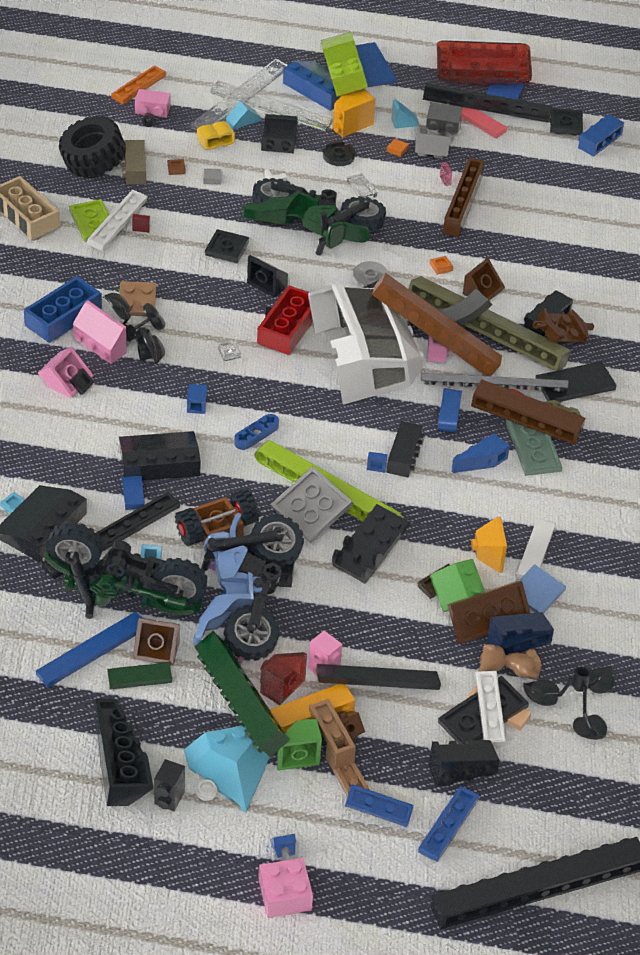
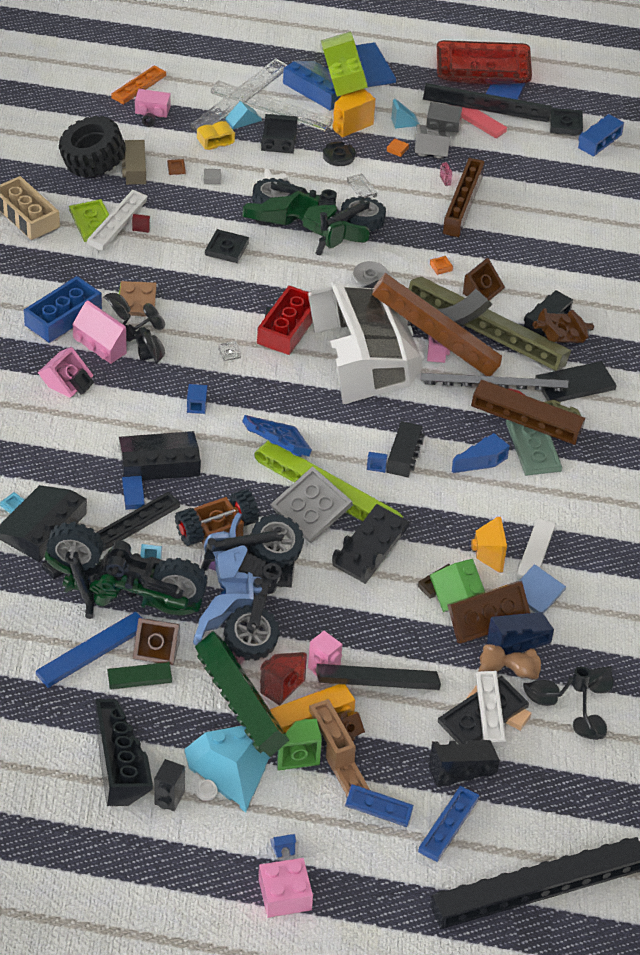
blue beam [234,414,279,450] -> none
black slope [247,255,288,297] -> none
blue beam [437,388,462,433] -> none
none -> blue plate [242,415,312,457]

